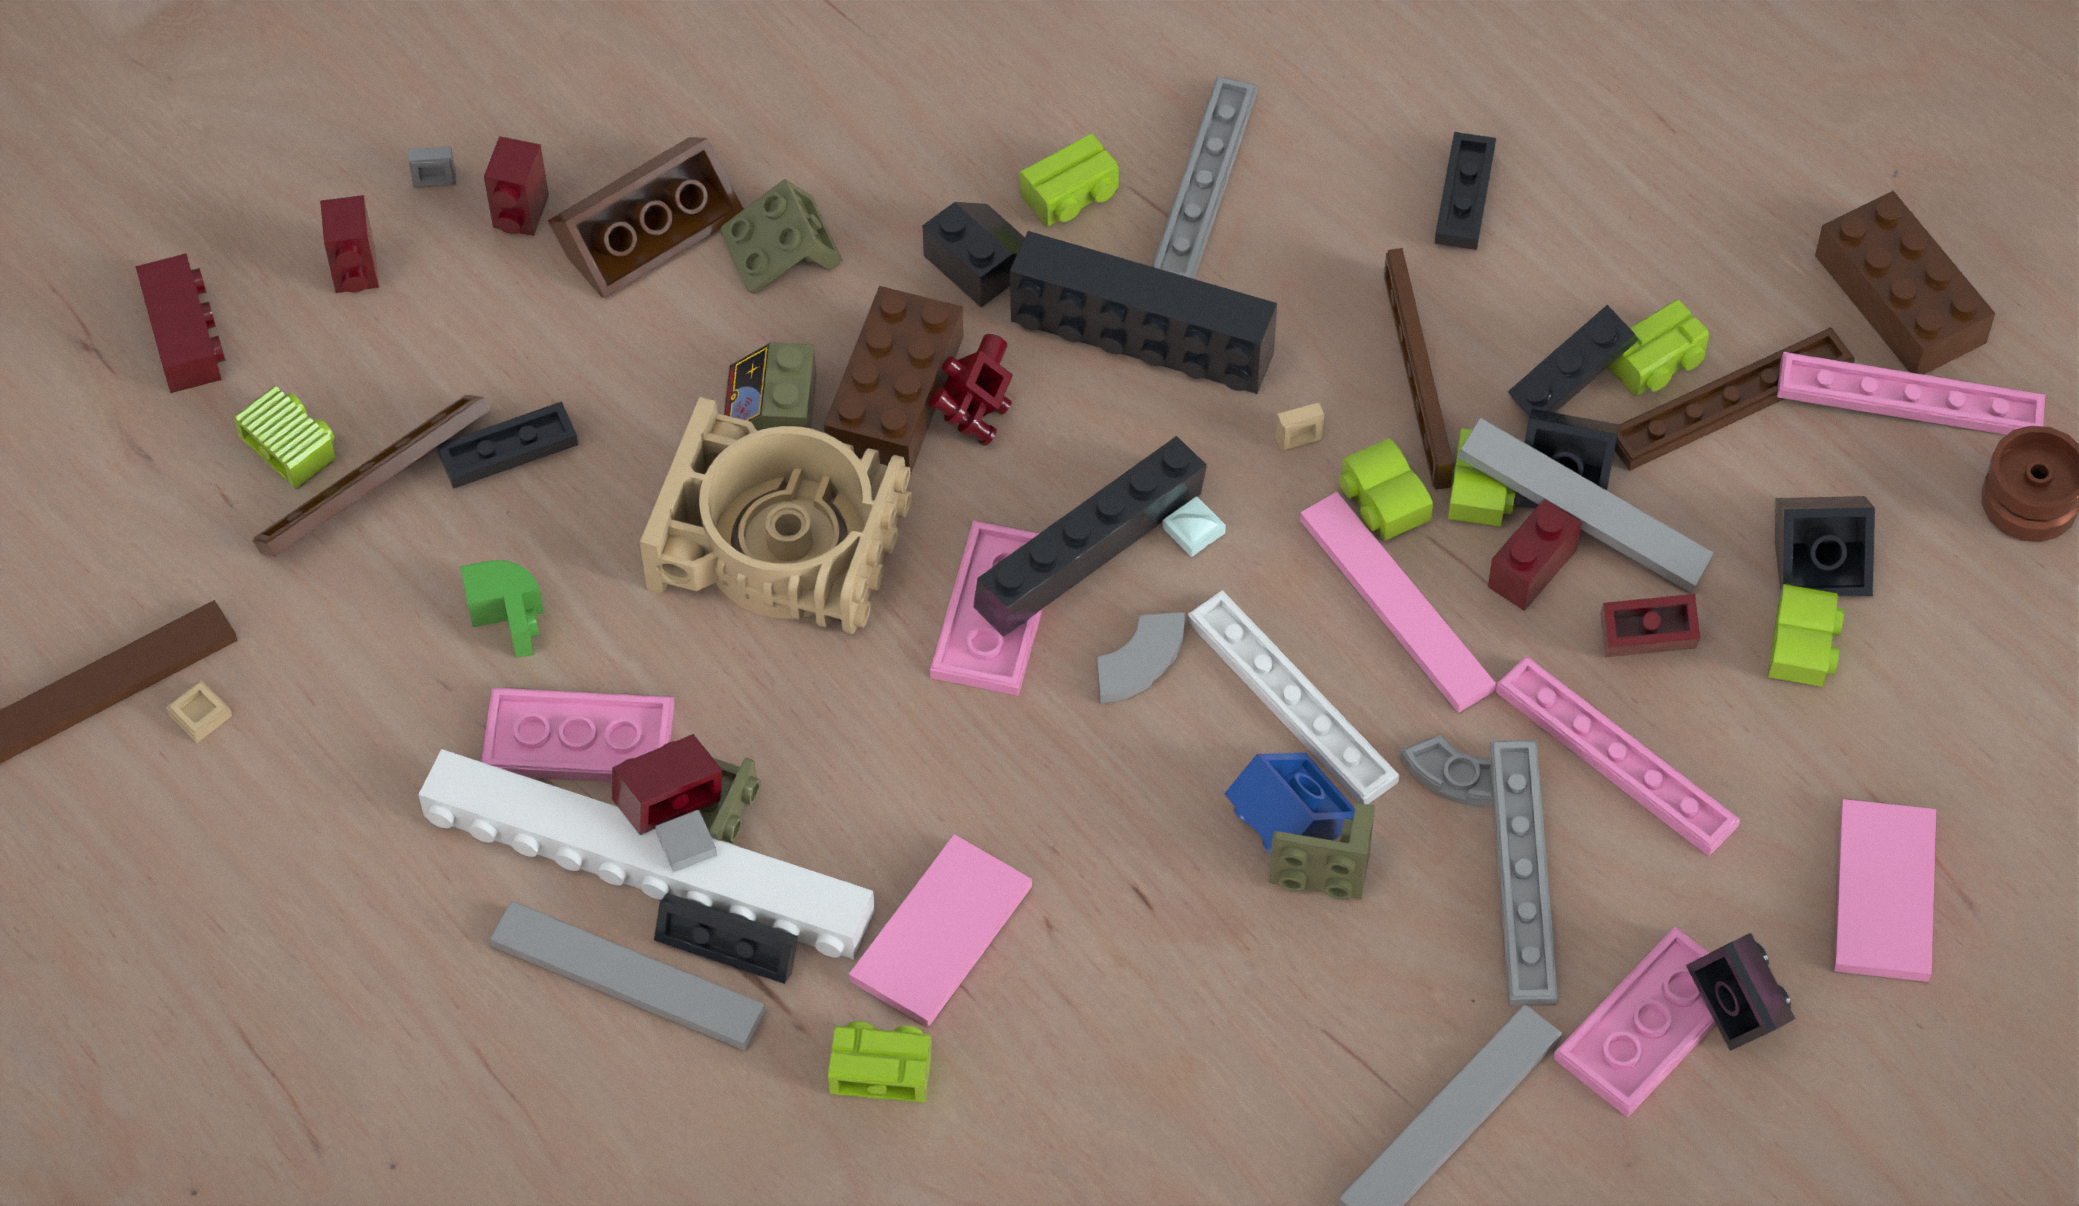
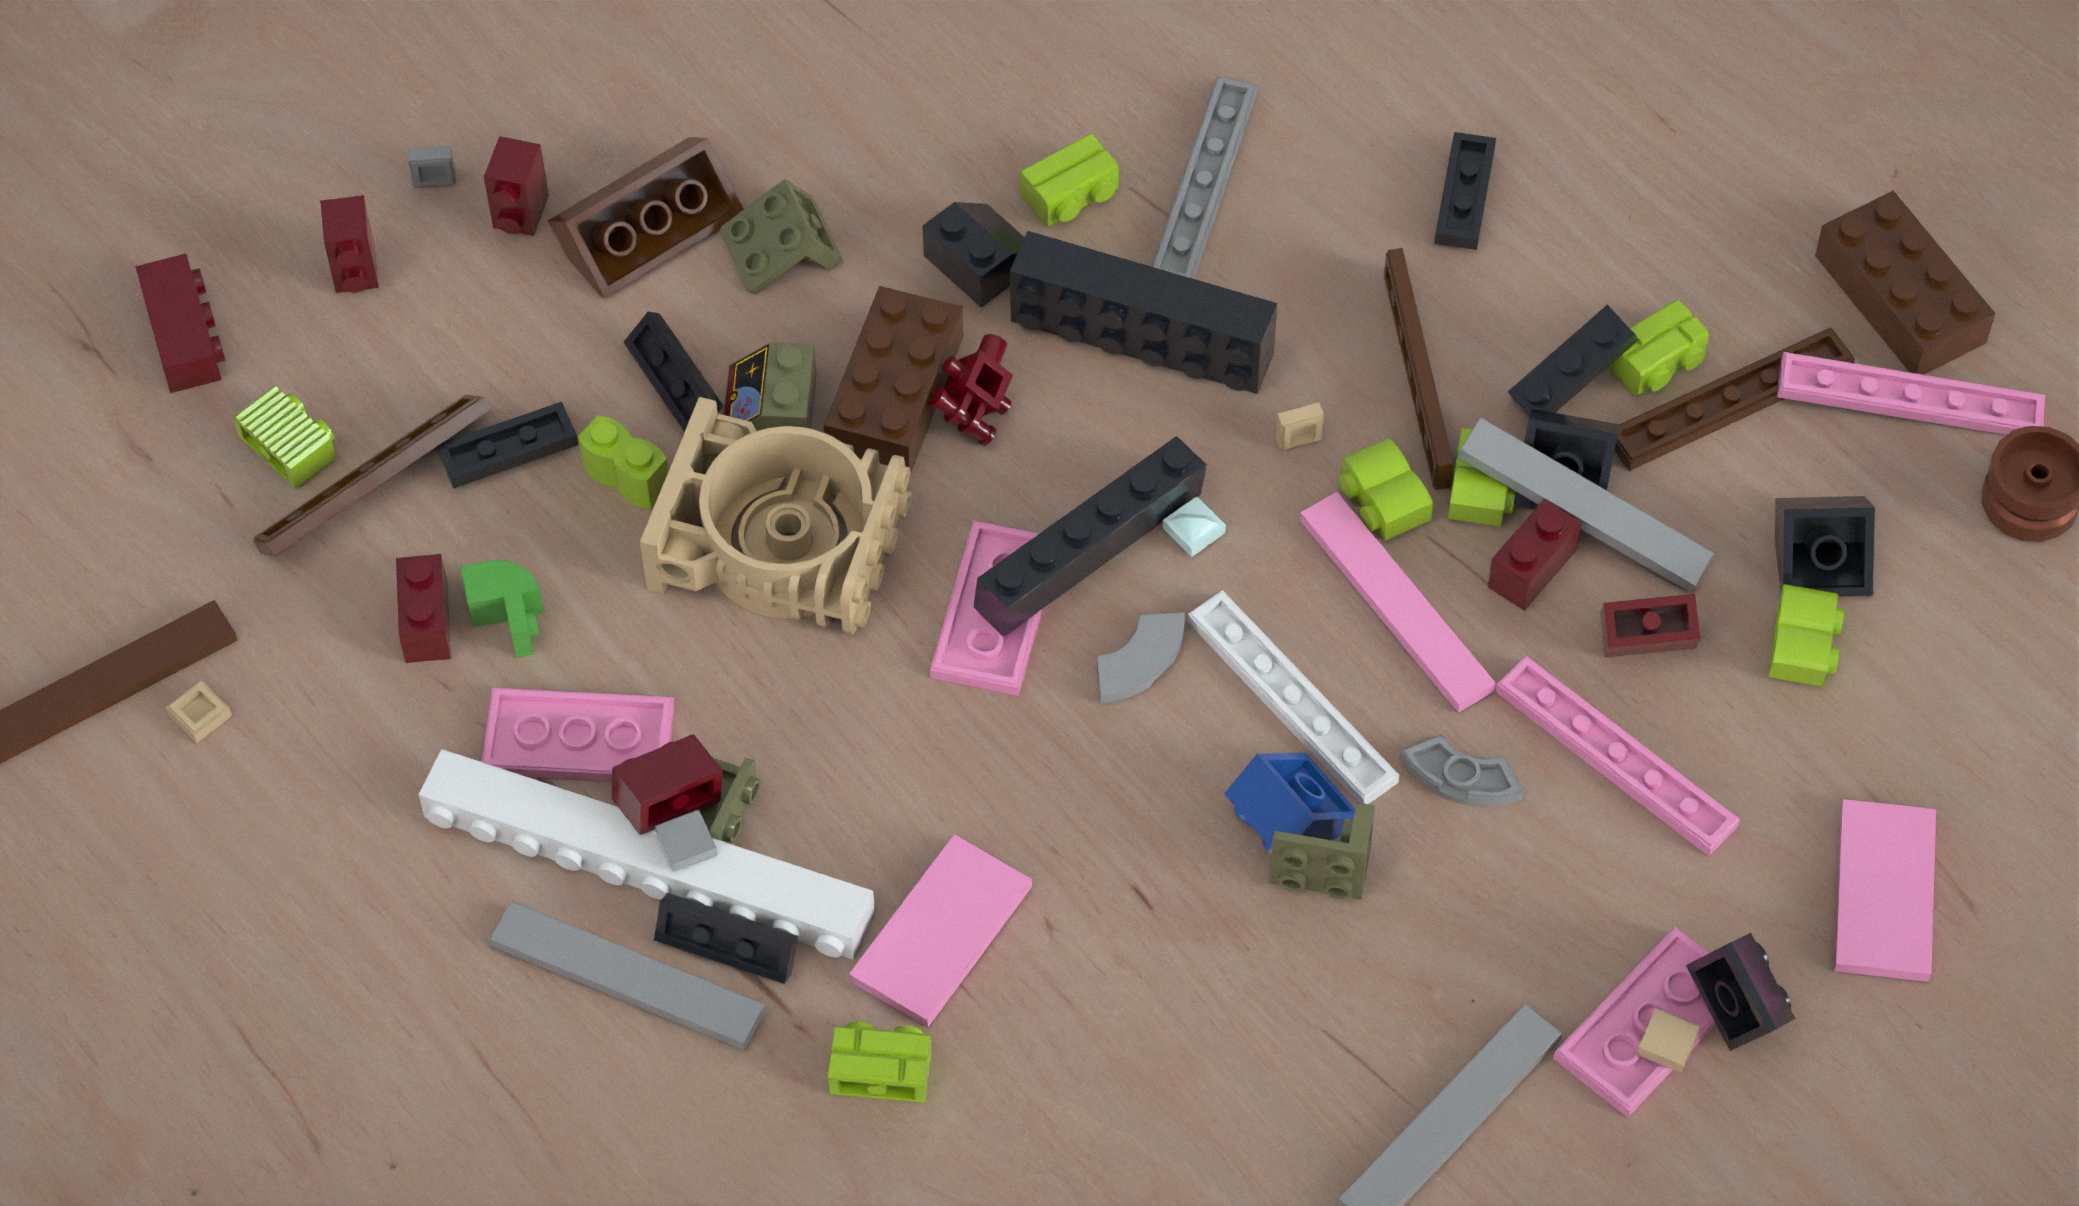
light grey tile [1489,740,1558,1006] -> none
none -> dark red brick [396,554,451,663]
none -> lime brick [577,415,668,509]
none -> black plate [623,311,723,432]
none -> tan tile [1636,1008,1701,1073]

